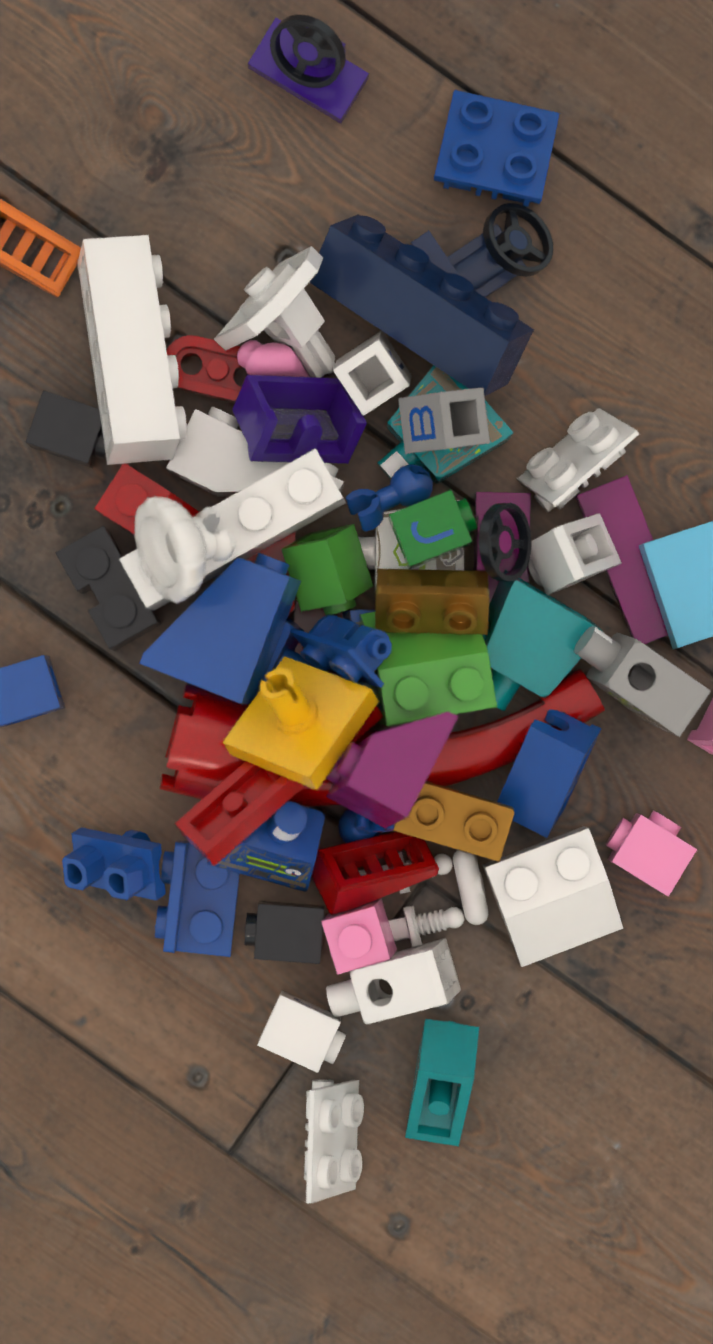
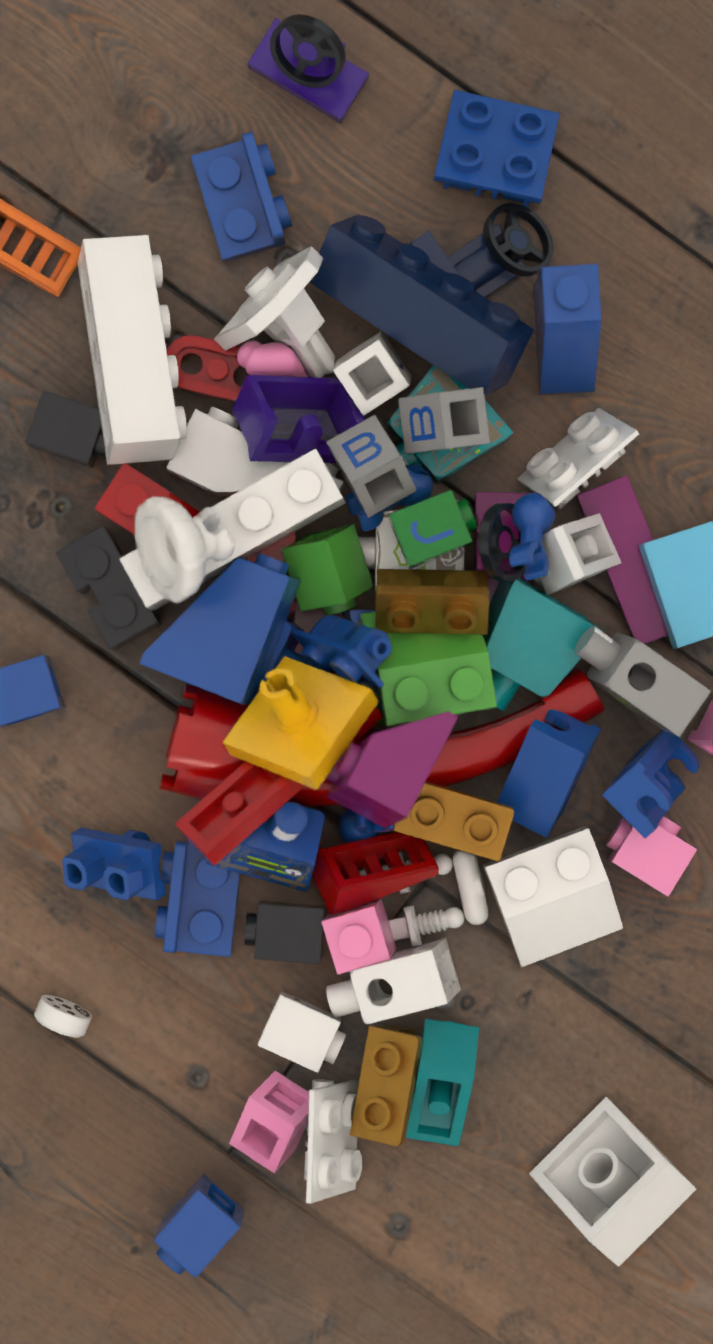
none -> white tile [34,995,92,1038]
none -> blue brick [153,1174,244,1278]
none -> blue bracket [191,132,292,263]
none -> bright pink brick [229,1070,309,1173]
none -> light grey brick [326,415,417,518]
none -> pearl gold bracket [350,1025,423,1146]
none -> blue arm [509,493,556,581]
none -> white slope [529,1097,697,1267]
none -> blue slope [533,264,601,395]
none -> blue hinge [602,729,700,839]

